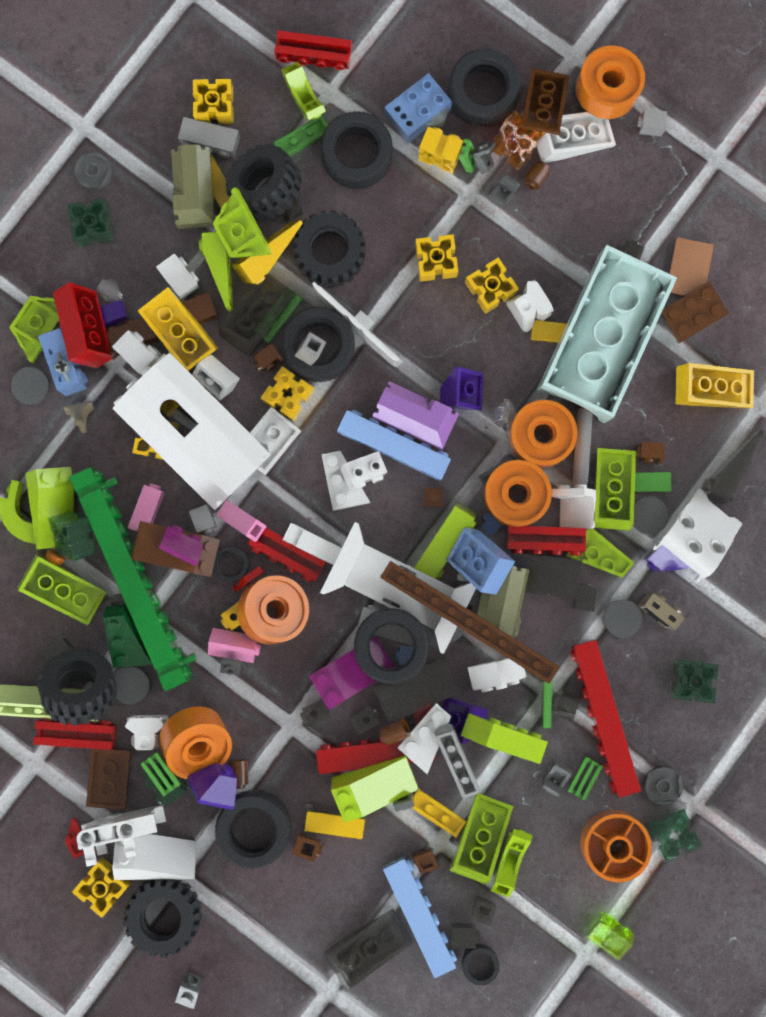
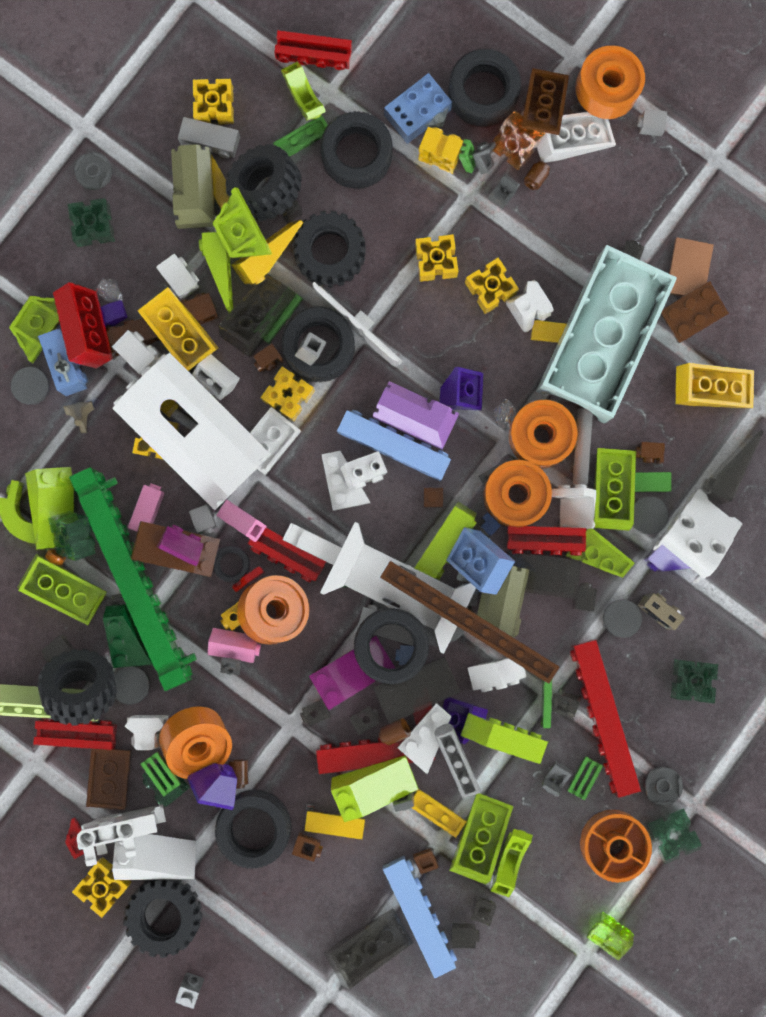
black tyre [462,944,499,986] -> none

